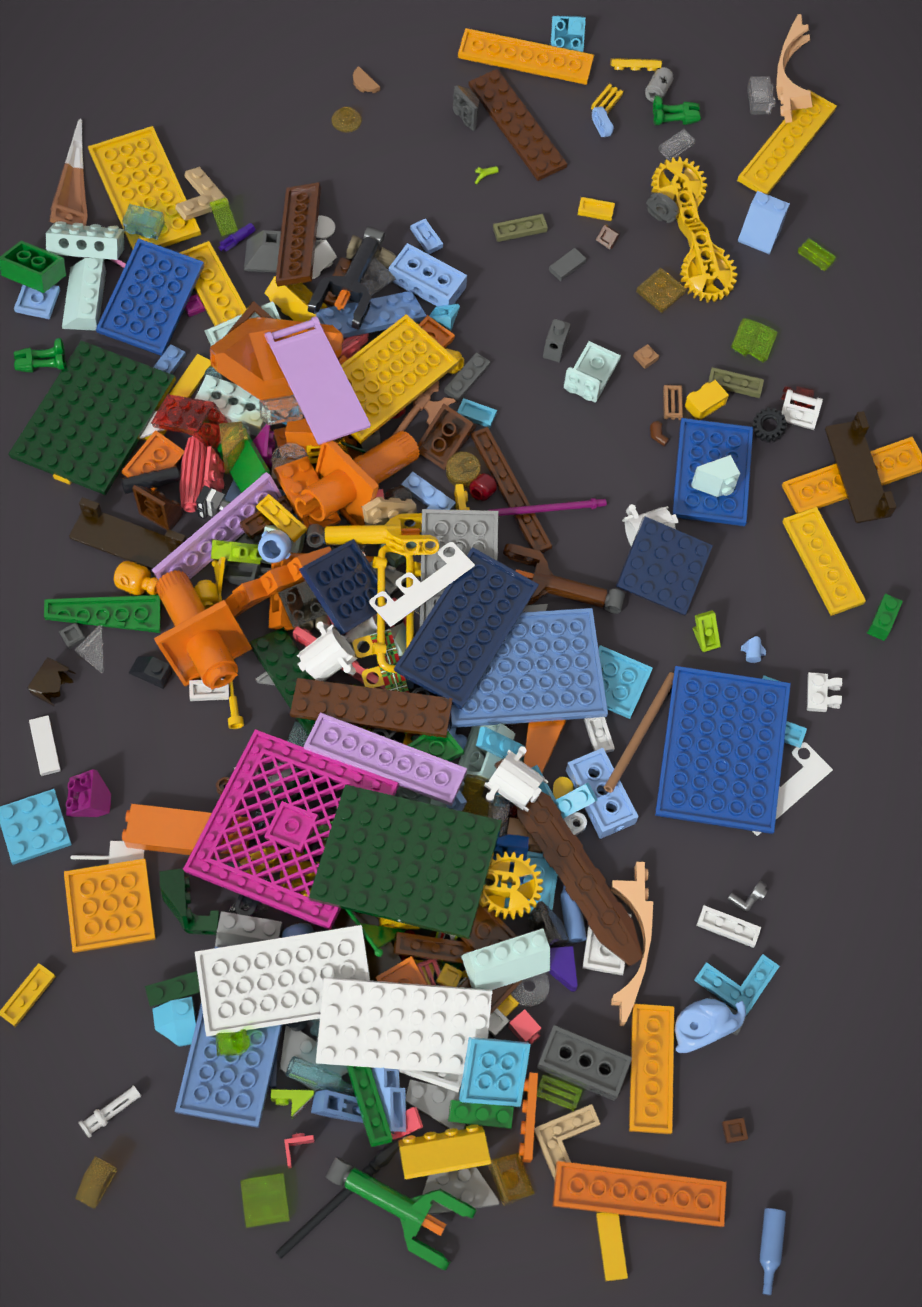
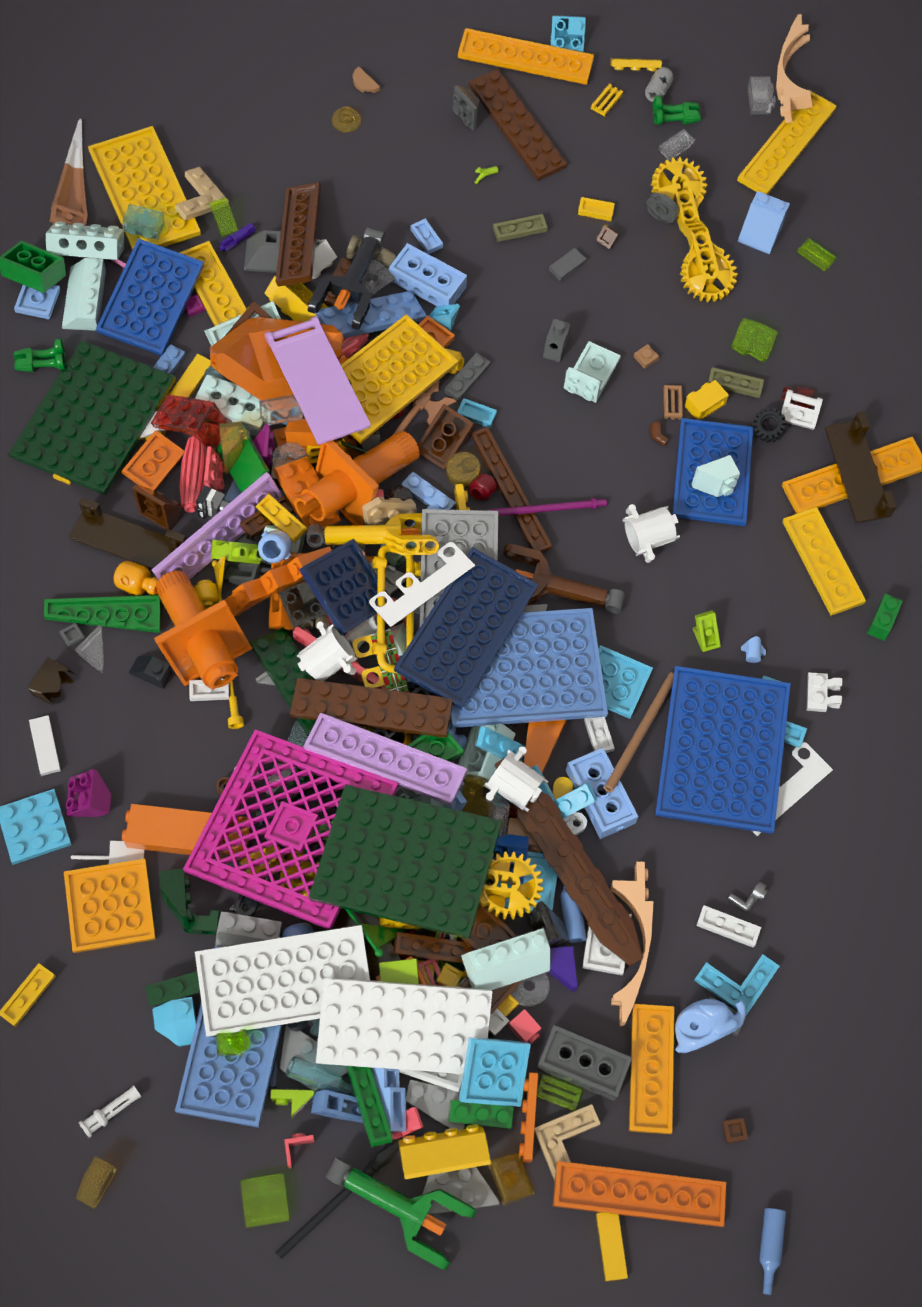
black axle [121,466,180,494] -> none
white piece [316,216,335,239] -> none
light blue plate [592,107,614,137] -> none
dark blue plate [616,516,713,615] -> none
clear yellow plate [636,268,686,313] -> none
none -> lime piece [379,959,419,984]

